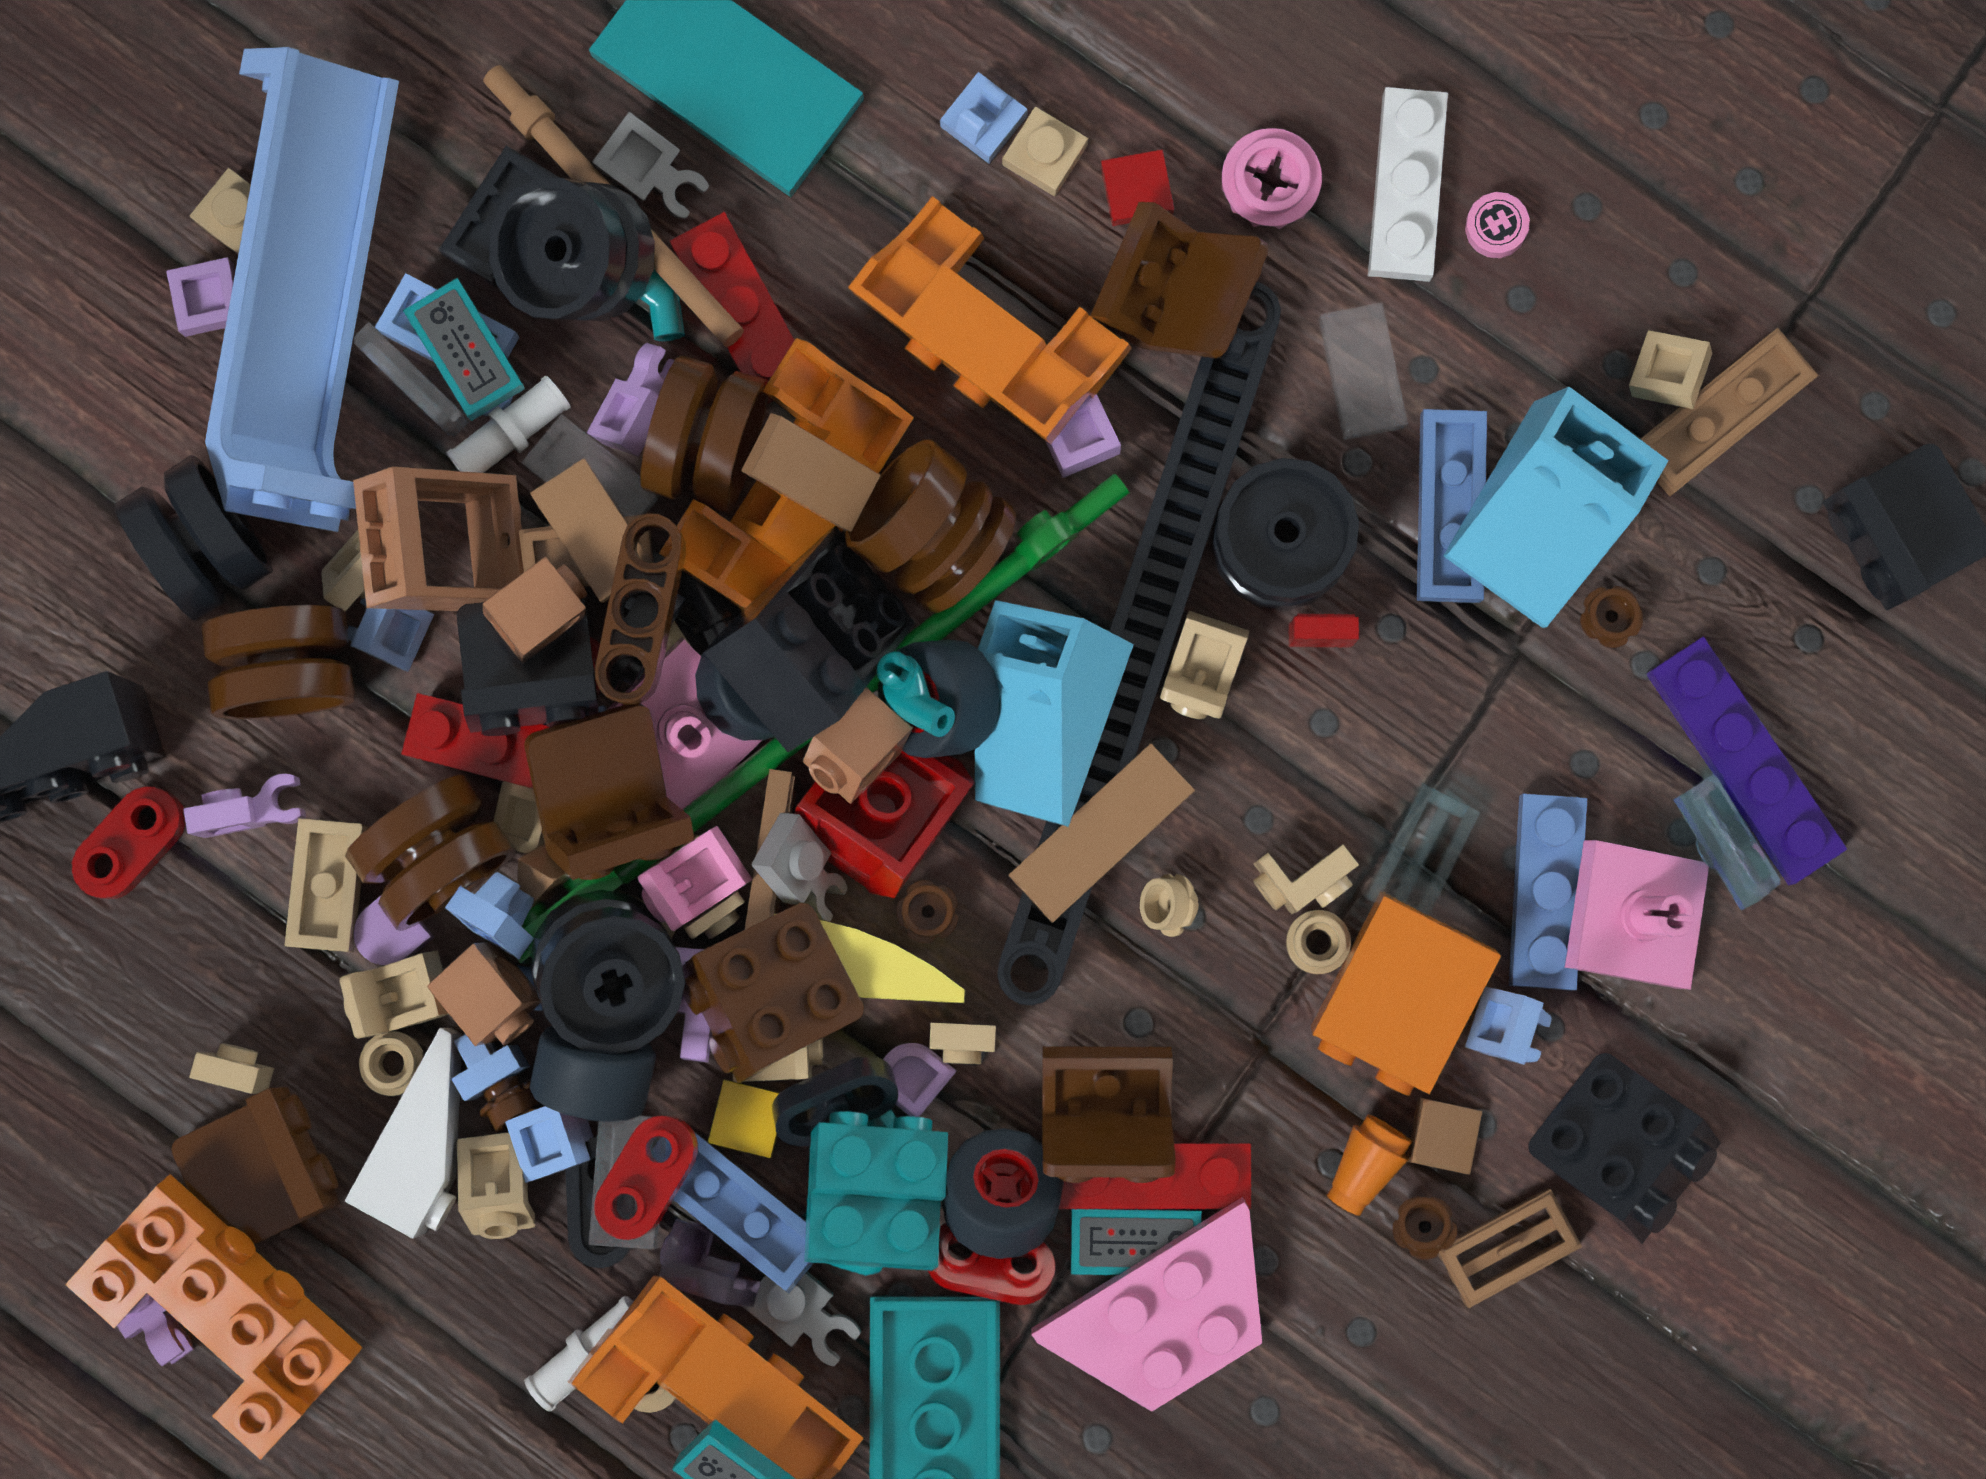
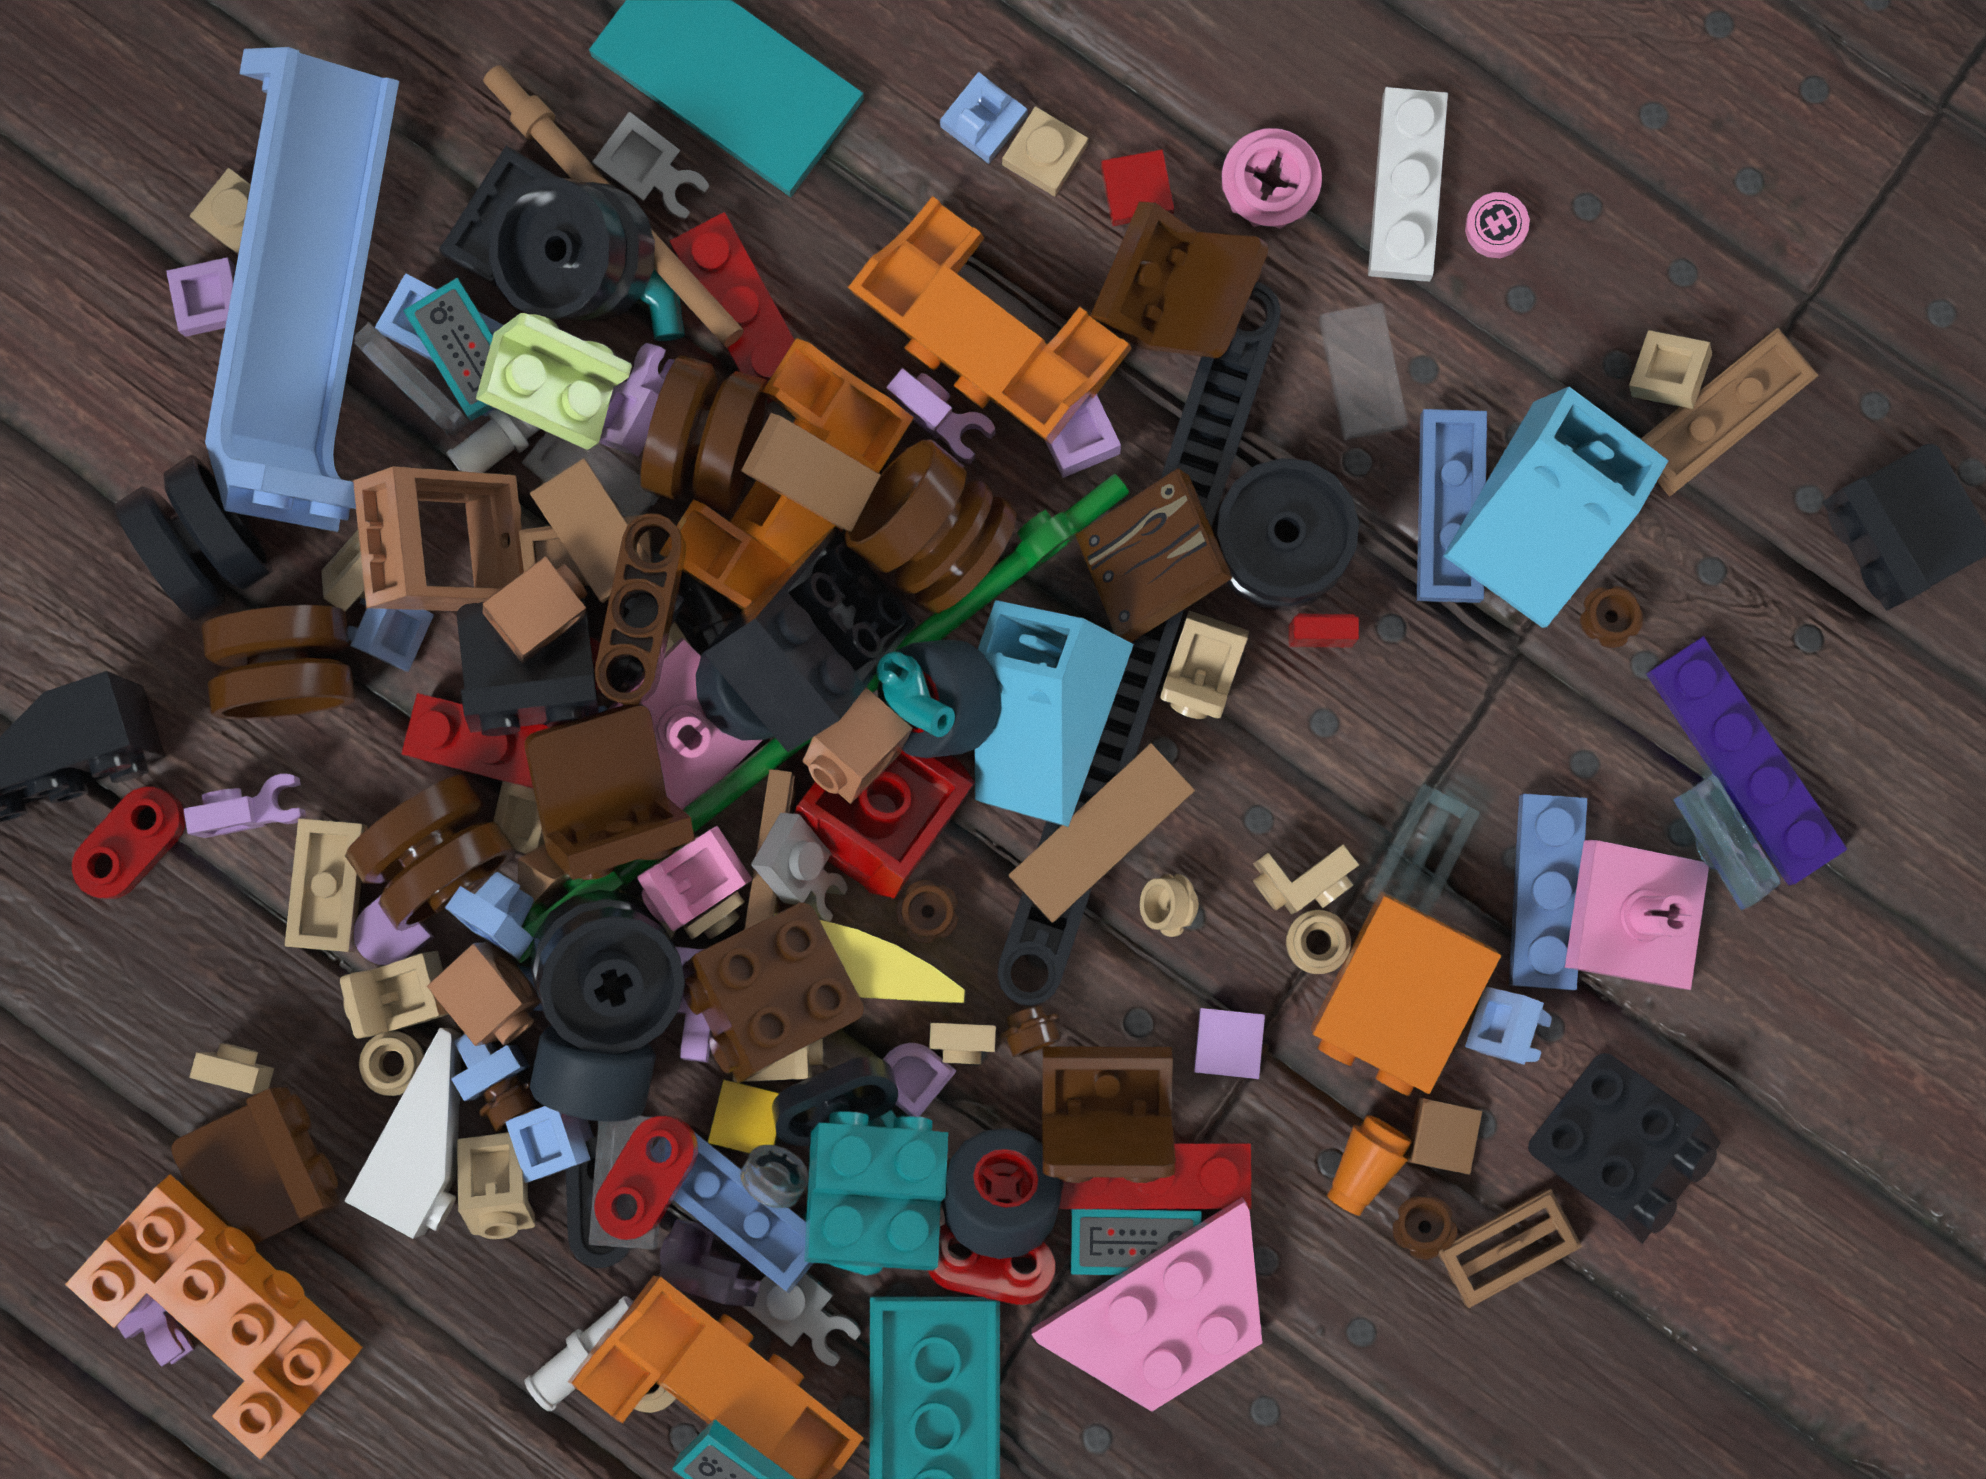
none -> yellowish green bracket [476,313,632,450]
none -> clear tile [740,1145,809,1208]
none -> lavender plate [886,368,995,464]
none -> reddish brown plate [1000,1005,1061,1057]
none -> reddish brown tile [1075,468,1232,643]
none -> lavender tile [1193,1008,1265,1079]

